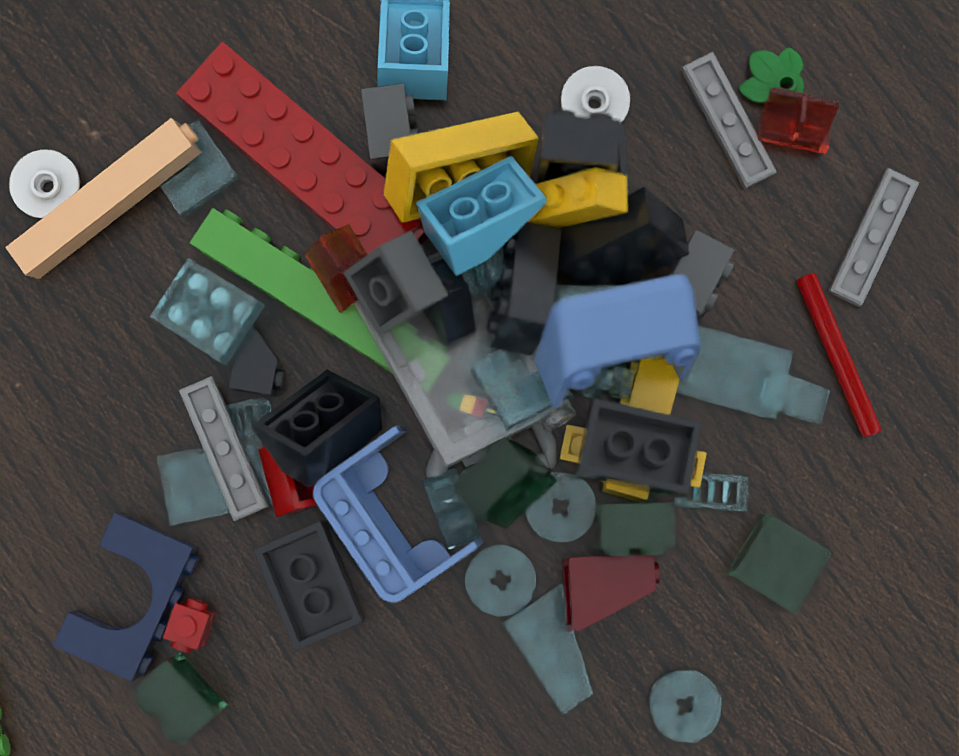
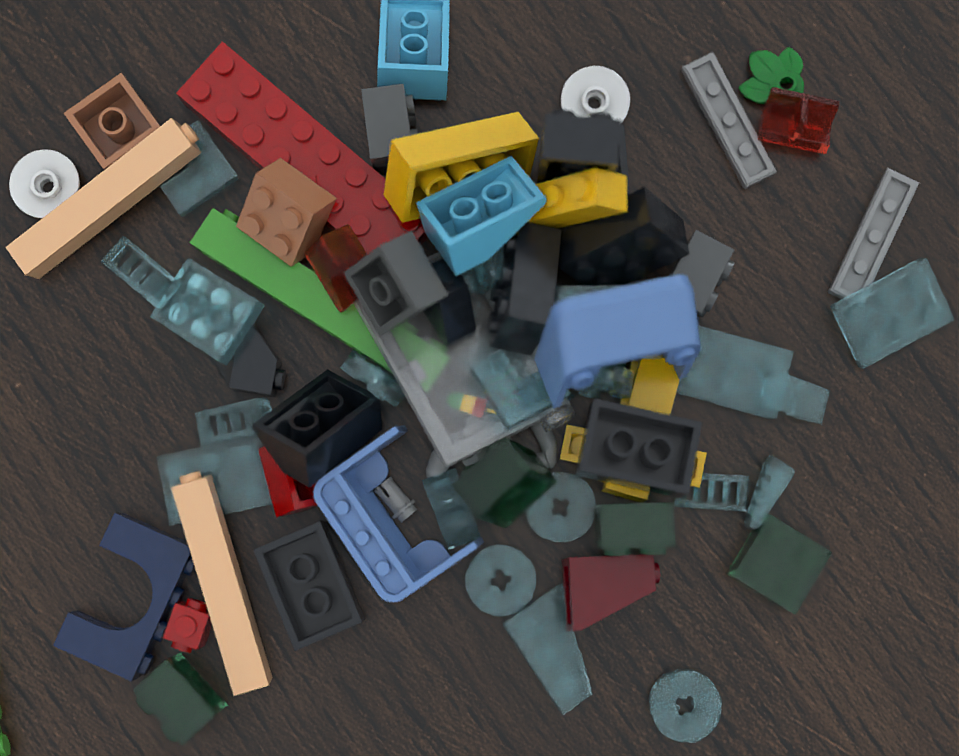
light grey tile [179,376,269,521] -> none
red axle [797,273,881,437] -> none
none -> nougat brick [63,73,161,170]
none -> clear light blue slope [100,236,179,308]
none -> light nougat brick [171,471,273,696]
none -> nougat brick [236,158,337,267]
none -> clear light blue plate [341,349,405,407]
none -> light grey pin [374,477,417,523]
none -> clear light blue slope [744,455,795,529]
none -> clear light blue plate [830,257,955,369]

